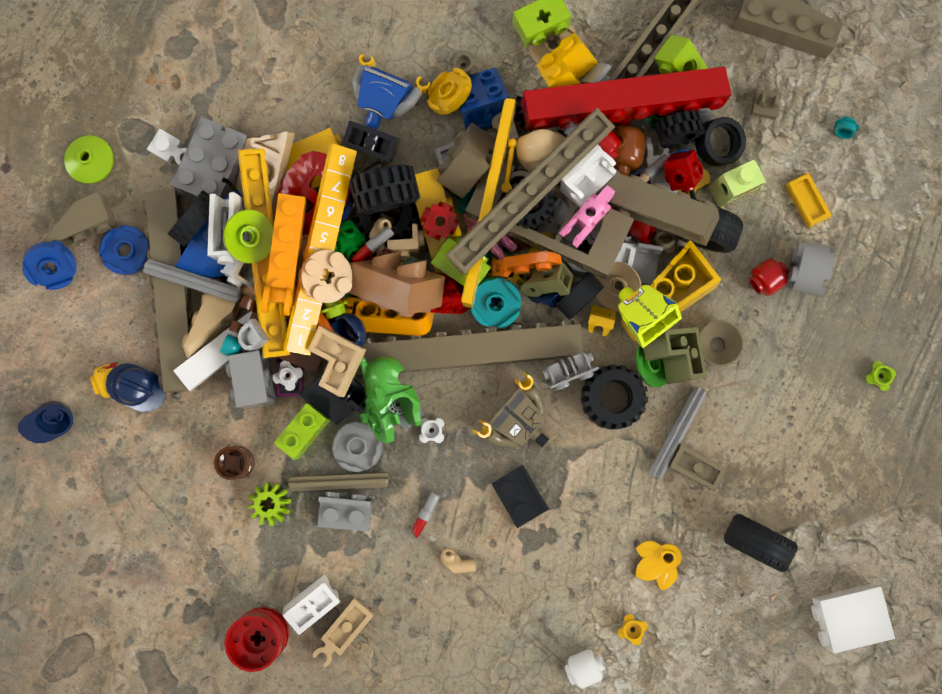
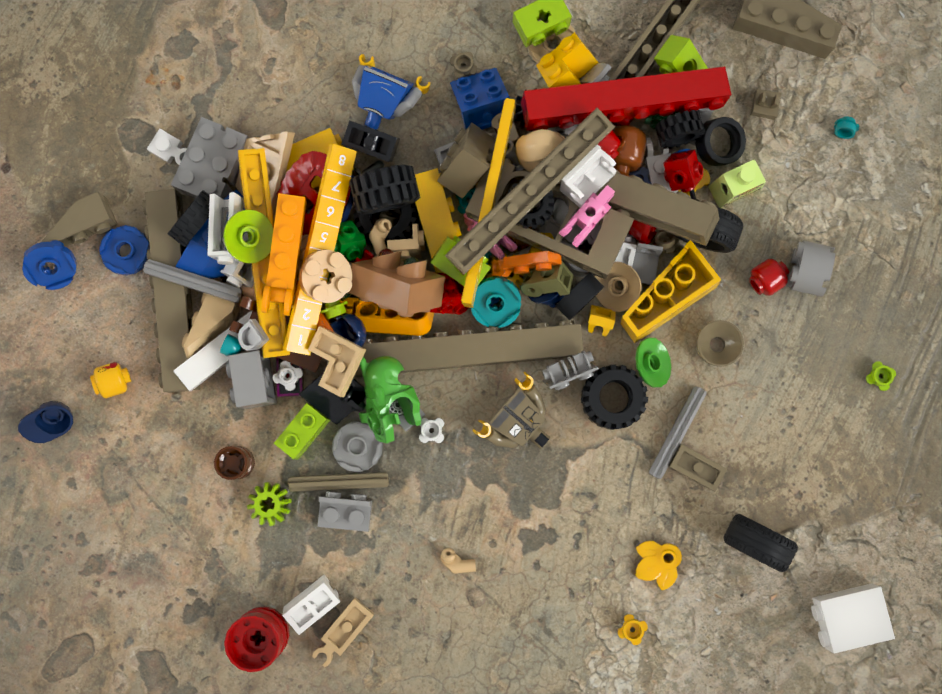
lime dish [64,135,114,184] -> none
dark blue piece [106,363,167,412] -> none
light grey piece [352,226,395,262] -> none
light grey piece [412,491,440,539] -> none
red brick [420,201,459,241] -> none
yellow tile [427,68,472,115] -> none
black plate [491,465,549,528] -> none
yellow hinge [501,138,517,193] -> none
white head [565,649,606,689] -> none
neon yellow torso [618,285,682,348] -> none
light grey piece [638,154,668,183] -> none
olive brick [643,327,707,384] -> none
yellow tile [784,172,832,229] -> none

